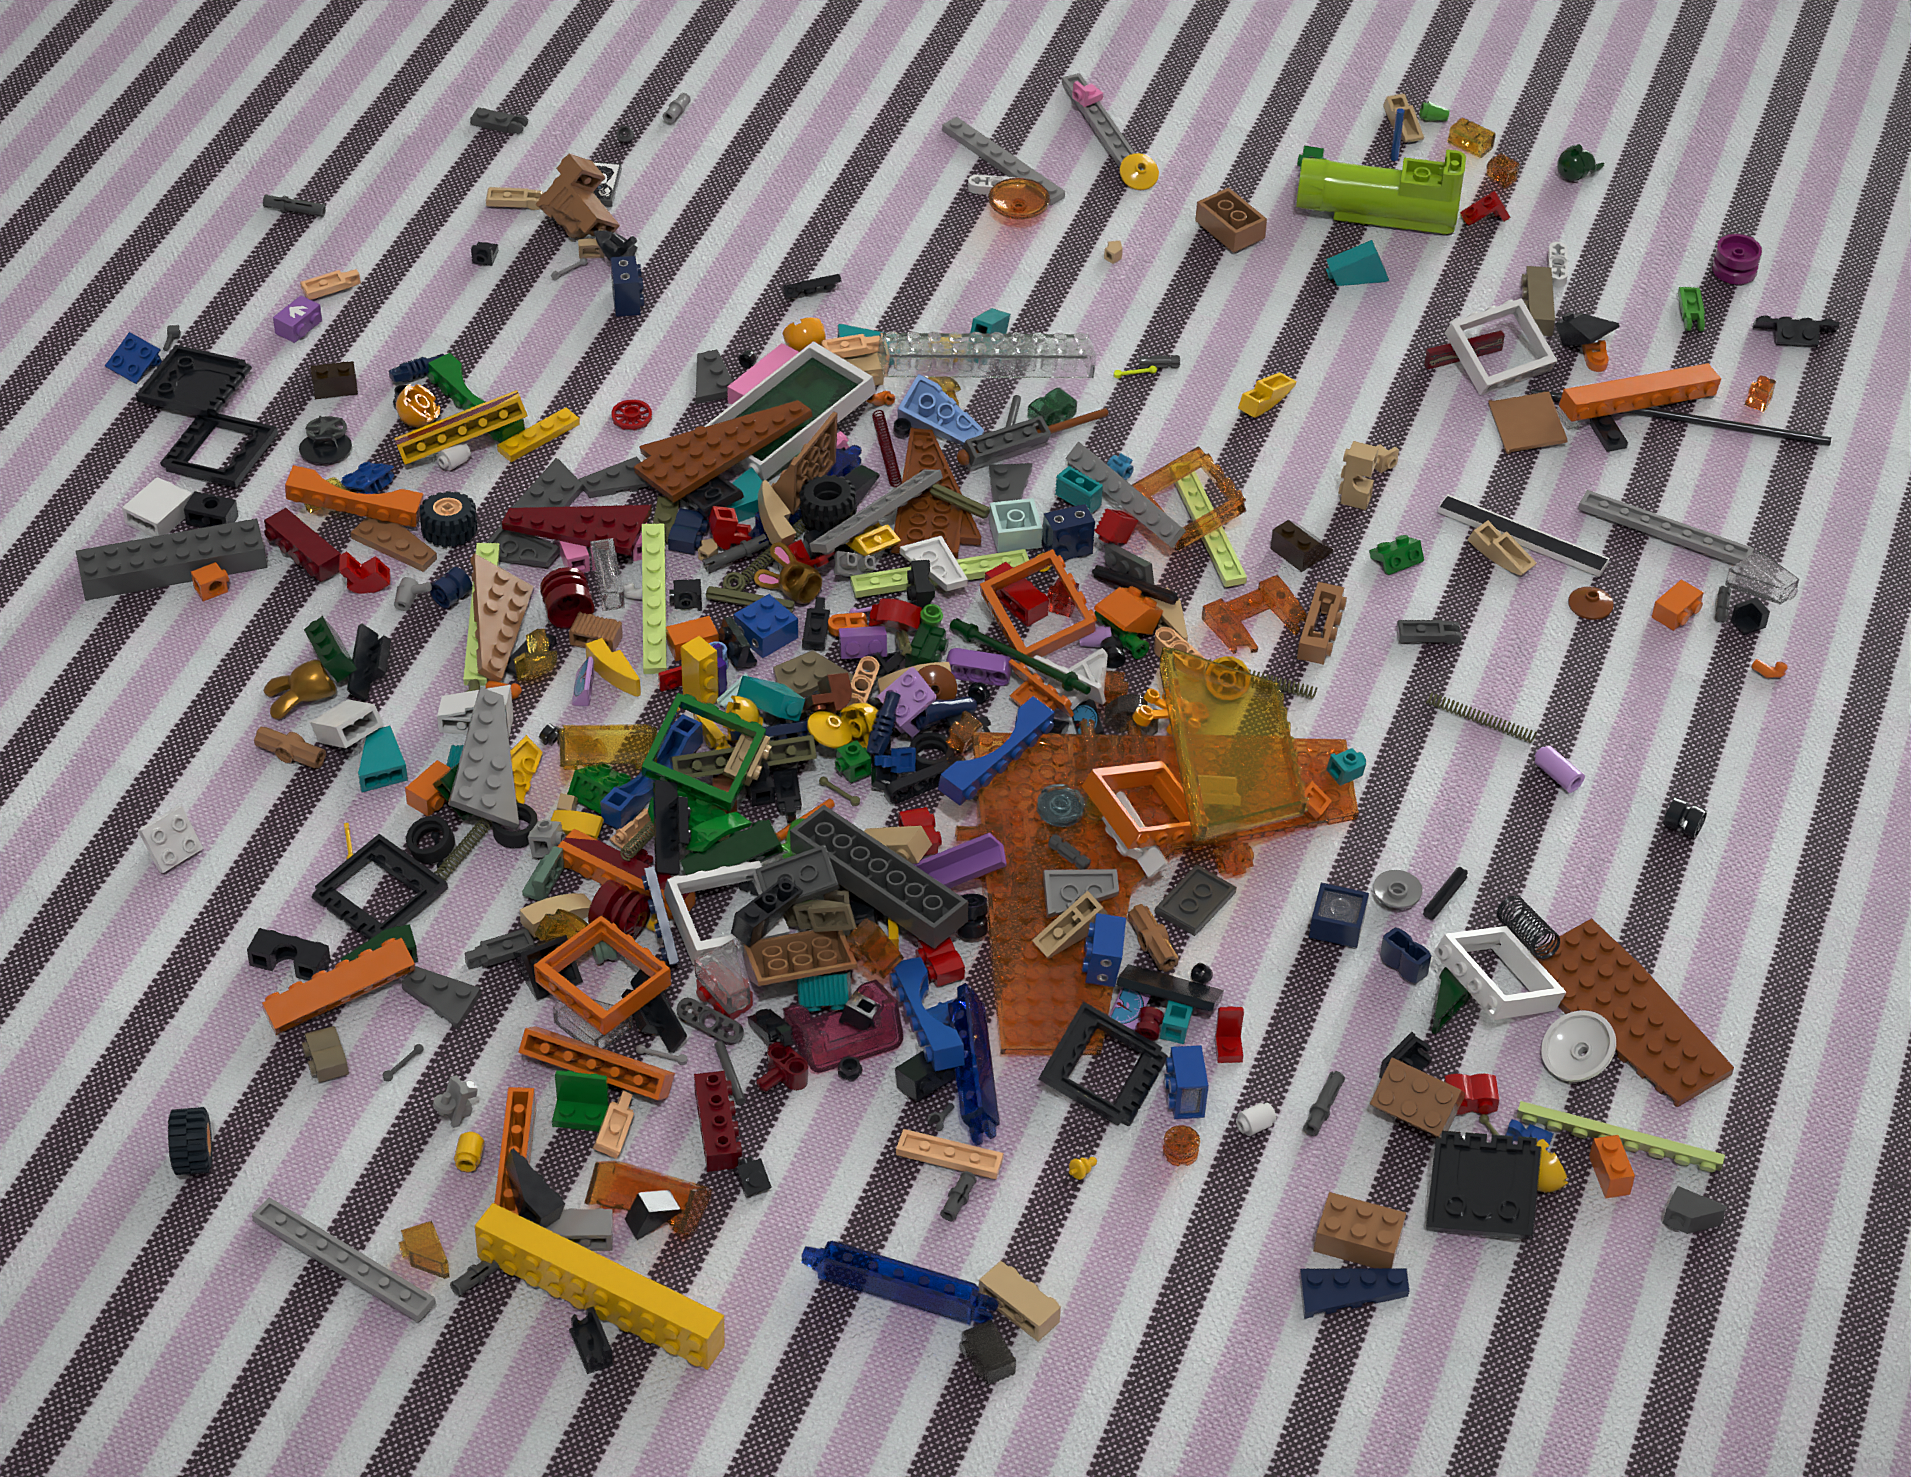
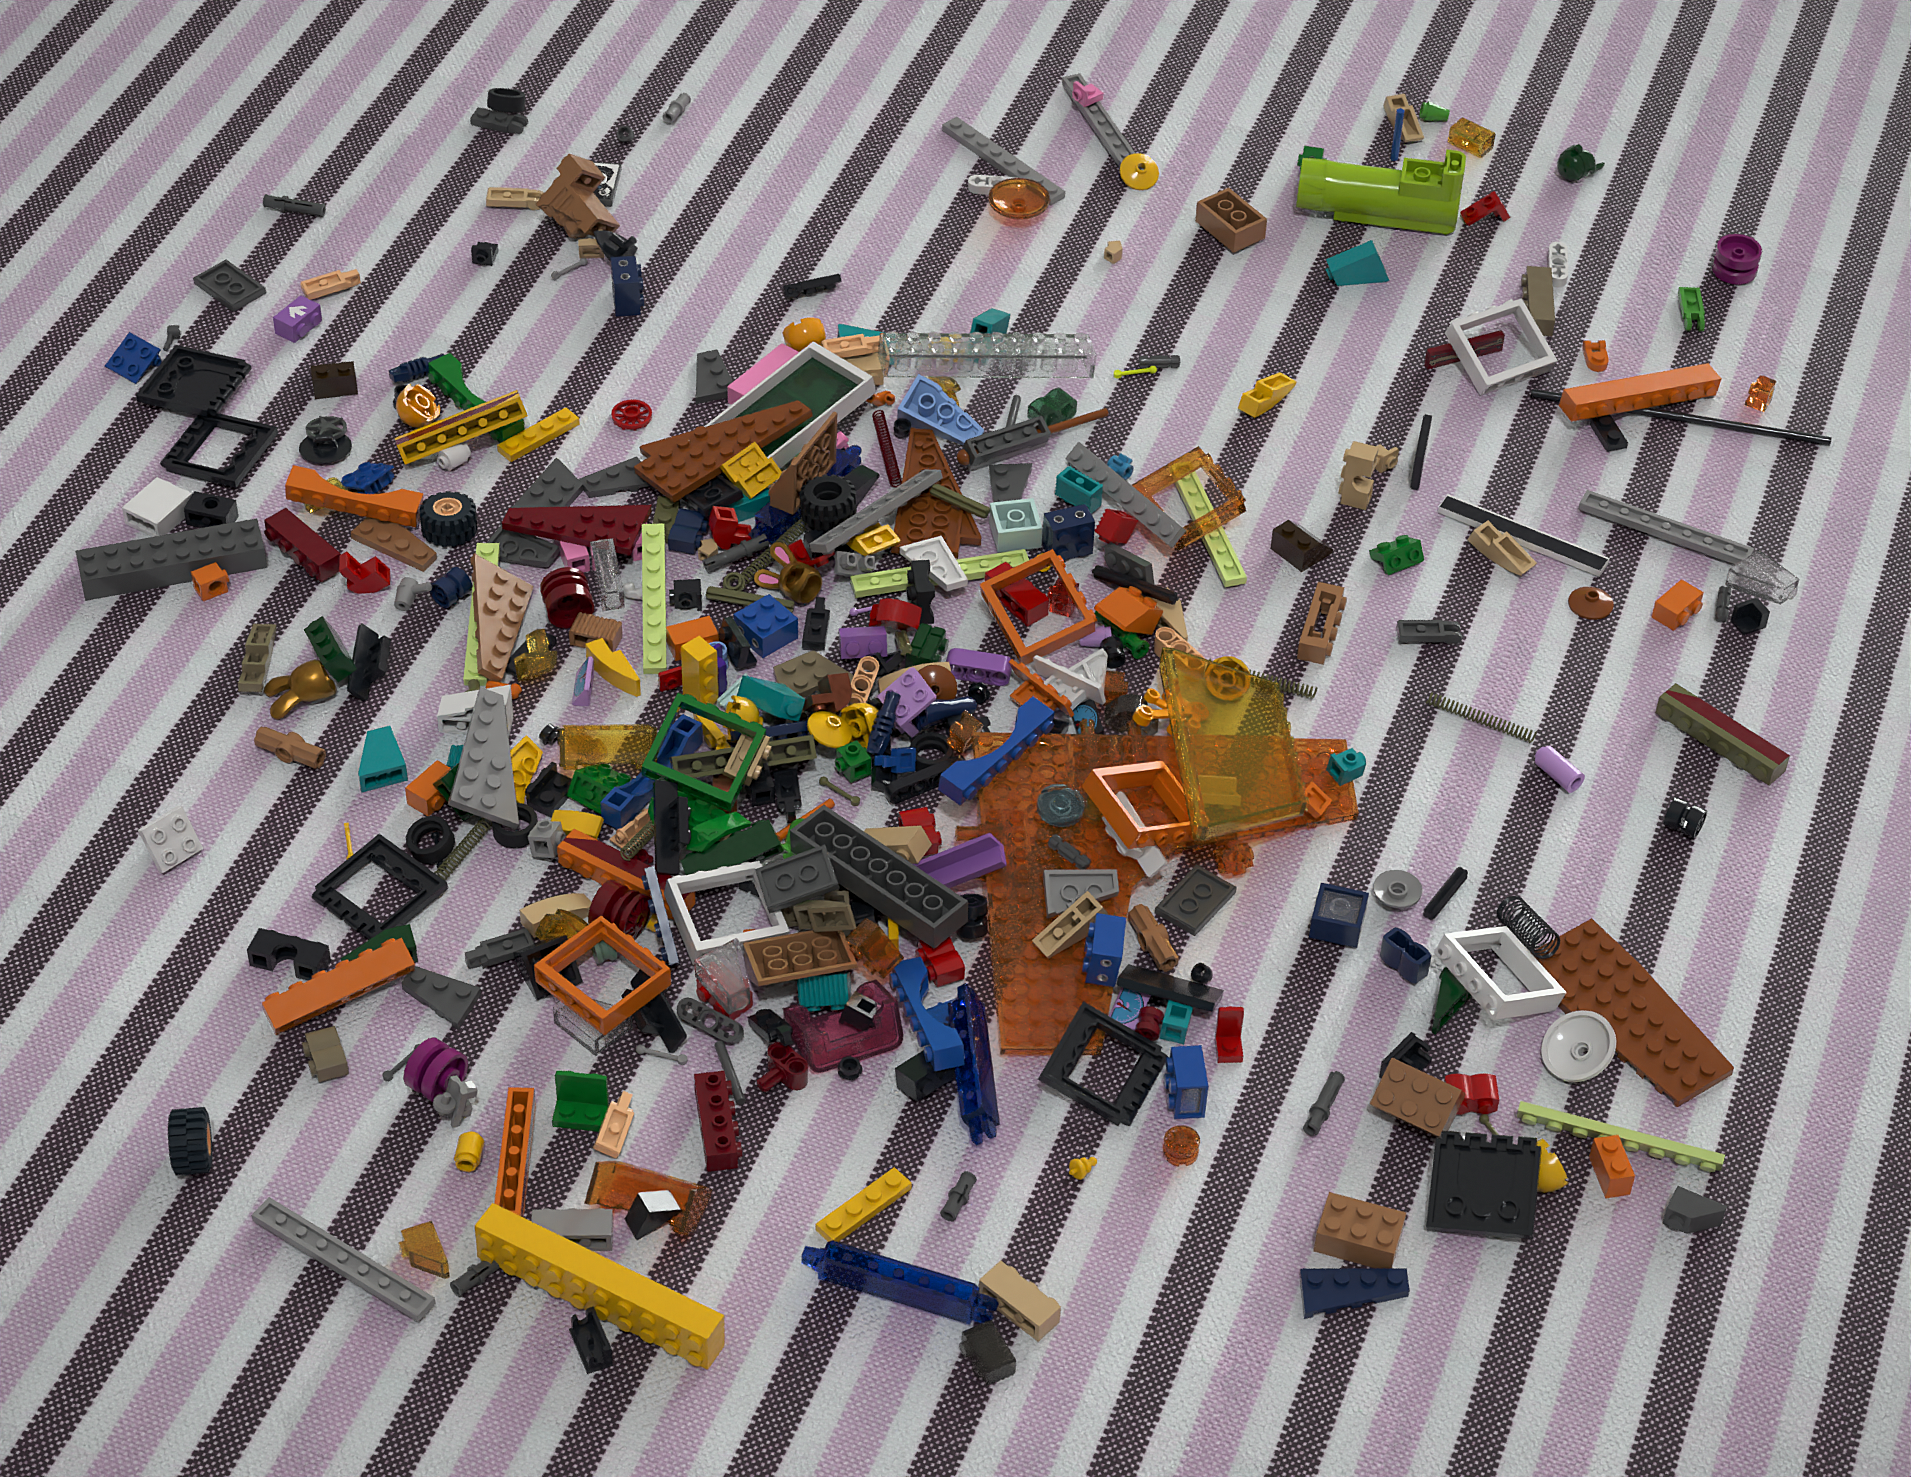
white brick [310,700,384,748] -> none
black slope [505,1148,566,1228] -> none
orange brick [518,1026,675,1100] -> none
sand green bracket [522,846,564,901] -> none
tan piece [557,793,578,811] -> none
black slope [731,876,803,947] -> none
black bracket [733,1156,772,1198] -> none
black hinge [738,350,757,369] -> none
tan slope [758,480,796,545] -> none
orange plate [828,612,869,637] -> none
light nougat plate [896,1129,1004,1179] -> none
bright green cone [921,604,943,628] -> none
dark grey hand [928,1103,955,1131] -> none
dark green bar [949,618,1091,695] -> none
clear orange wedge [1201,575,1307,654] -> none
white brick [1236,1103,1276,1136] -> none
clear orange brick [1486,153,1520,188] -> none
medium nougat piece [1488,391,1568,454] -> none
blue plate [1506,1119,1554,1150] -> none
black slope [1555,312,1620,346] -> none
orange arm [1751,659,1788,678] -> none
black bracket [1753,315,1840,347] -> none
none -> dark grey tile [193,260,266,312]
none -> dark tan slope [238,624,277,692]
none -> magenta wheel [403,1037,468,1102]
none -> black tyre [487,88,526,113]
none -> black bracket [525,762,572,818]
none -> yellow slope [720,442,782,499]
none -> yellow plate [815,1167,912,1246]
none -> black tile [1410,414,1432,490]
none -> olive brick [1655,683,1790,786]

